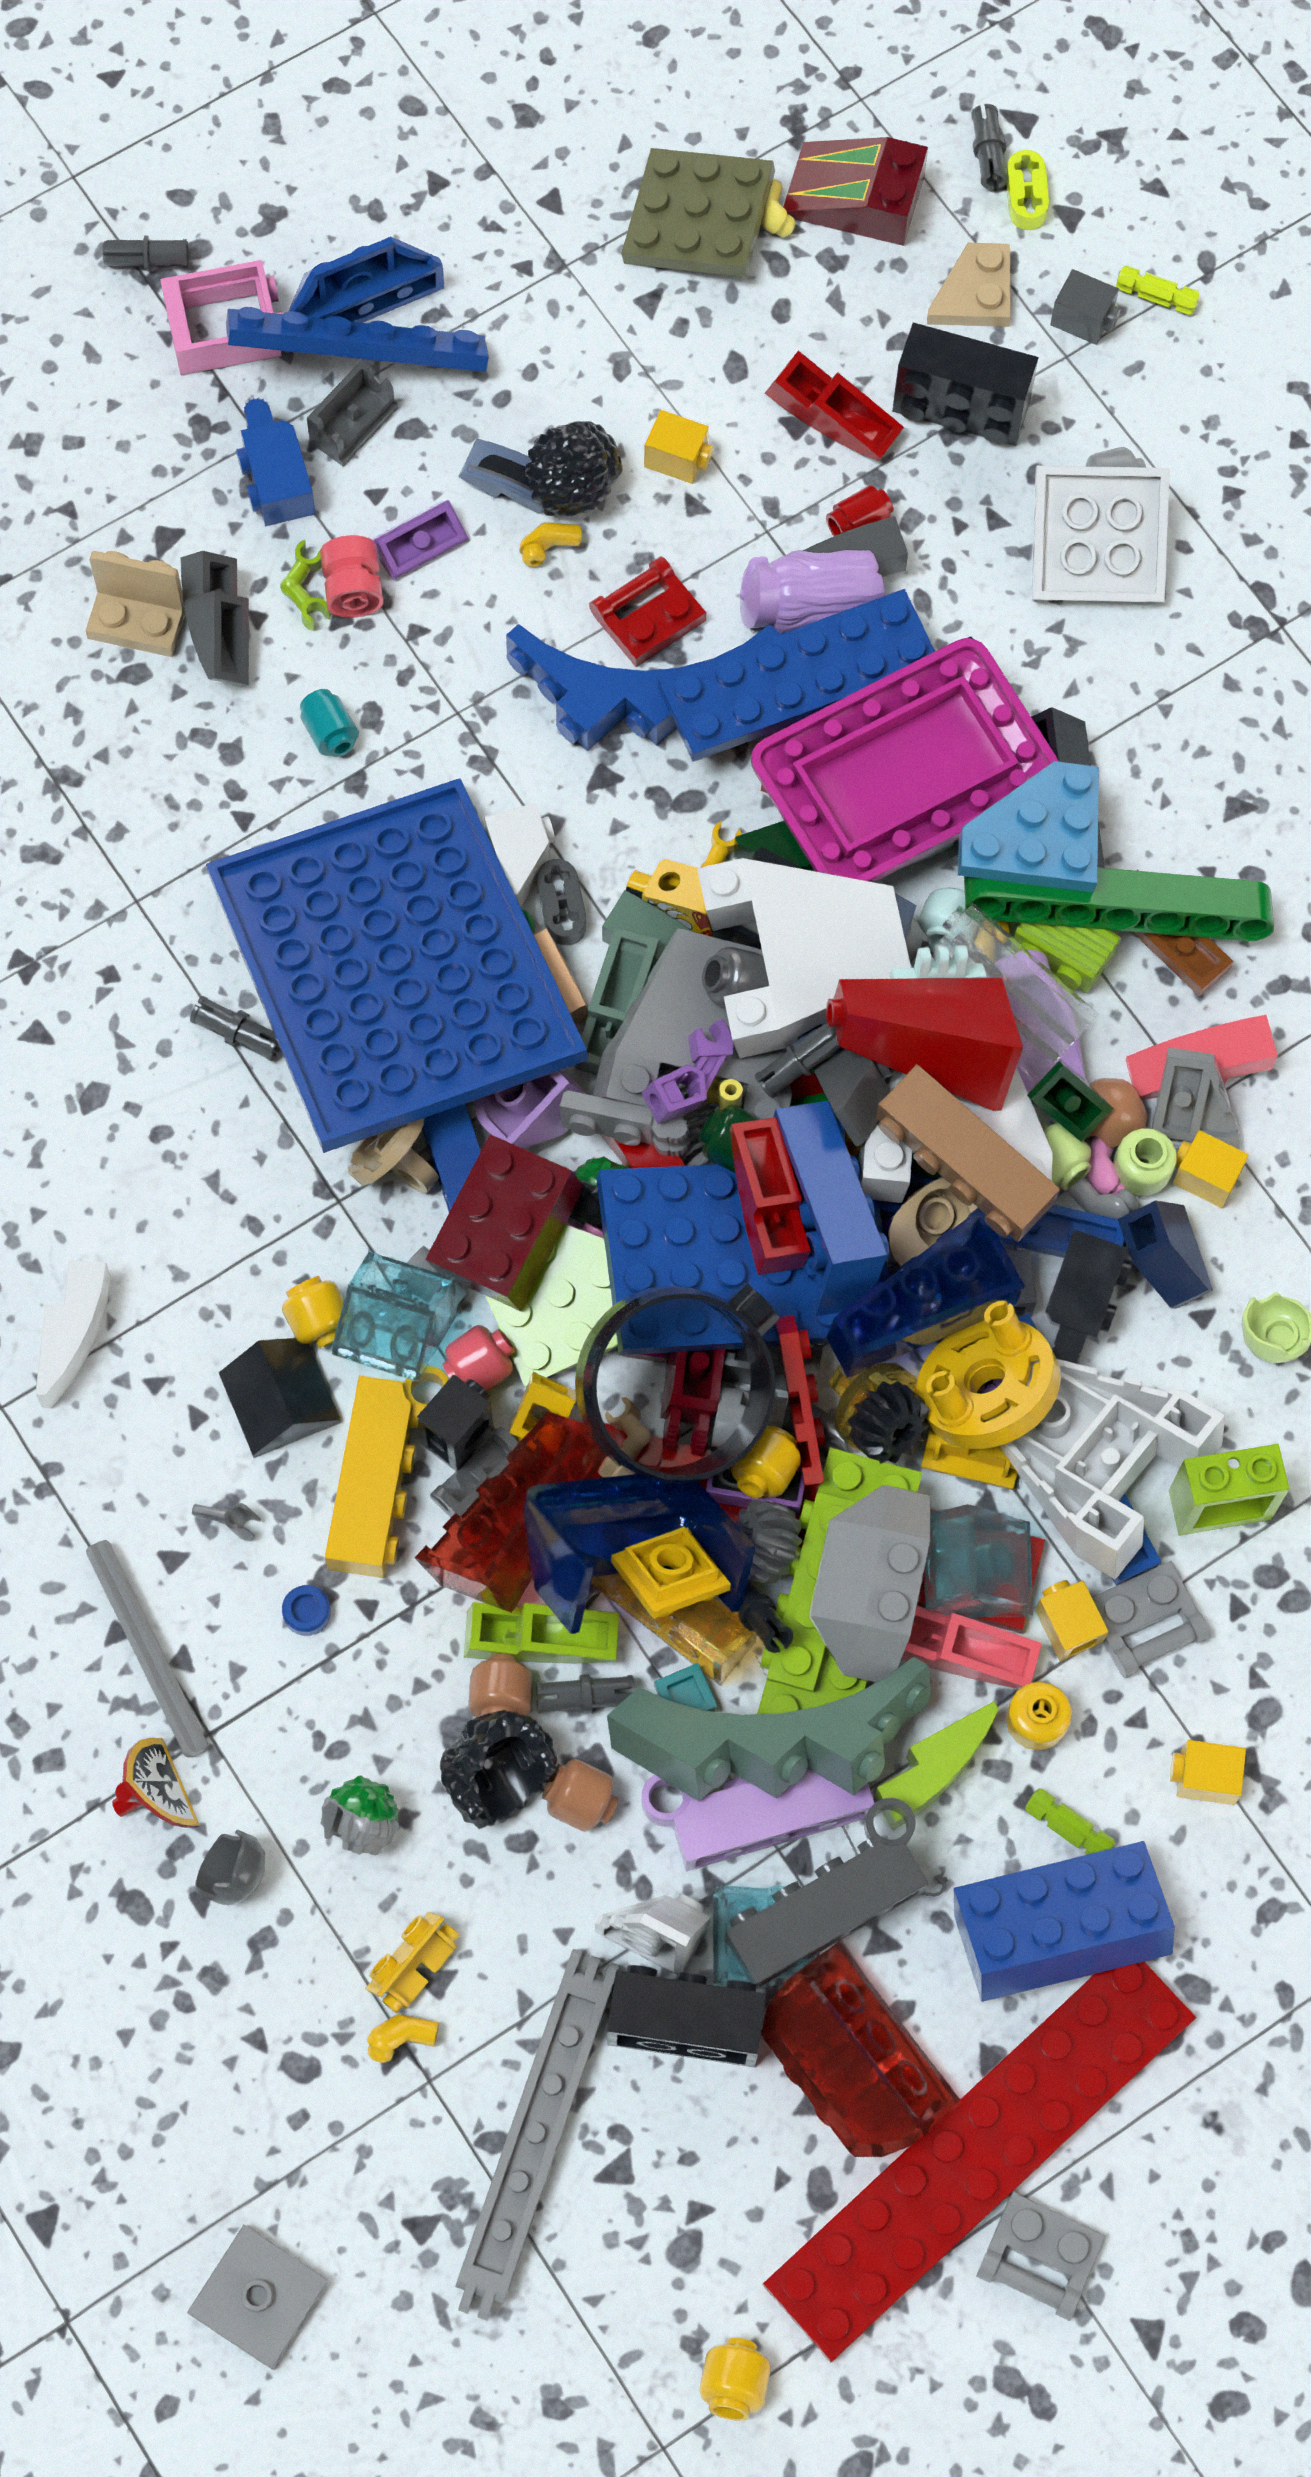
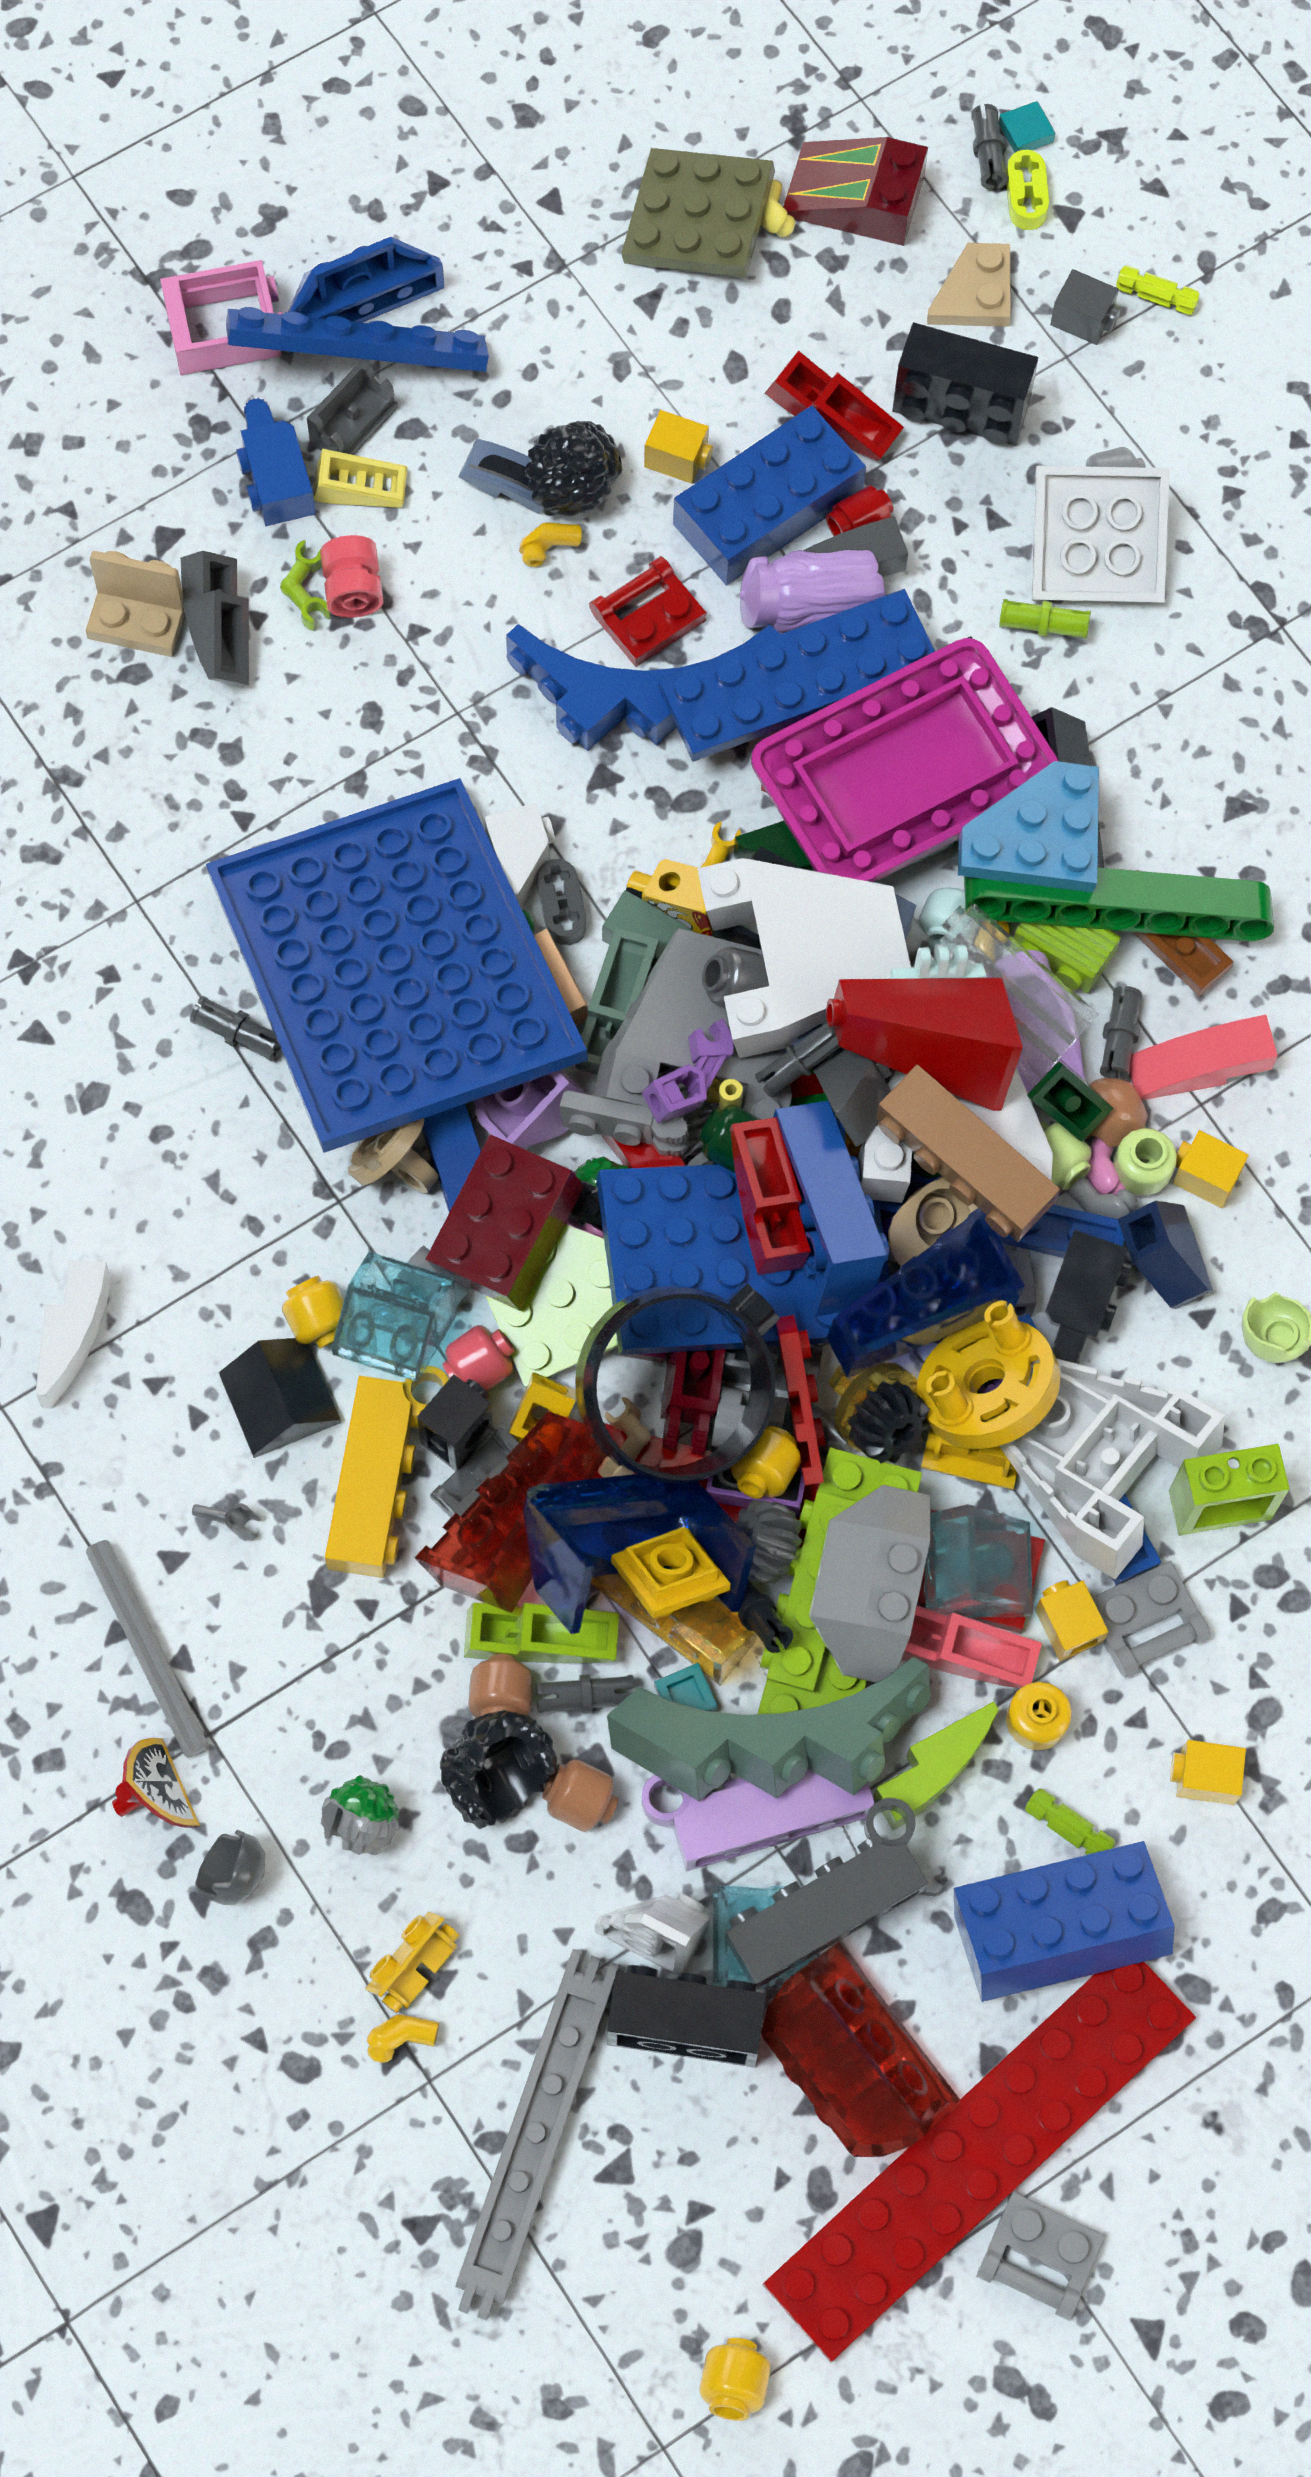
dark grey axle [102,235,189,271] -> none
light grey plate [187,2224,329,2370] -> none
blue tile [282,1585,331,1636] -> none
teal brick [300,689,359,757] -> none
medium lavender slope [372,500,469,580] -> none
light grey wing [1152,1047,1241,1149] -> none
none -> light yellow slope [313,449,408,508]
none -> blue brick [673,405,866,586]
none -> teal tile [999,100,1056,153]
none -> lime pin [999,599,1091,639]
none -> dark grey pin [1100,986,1142,1080]

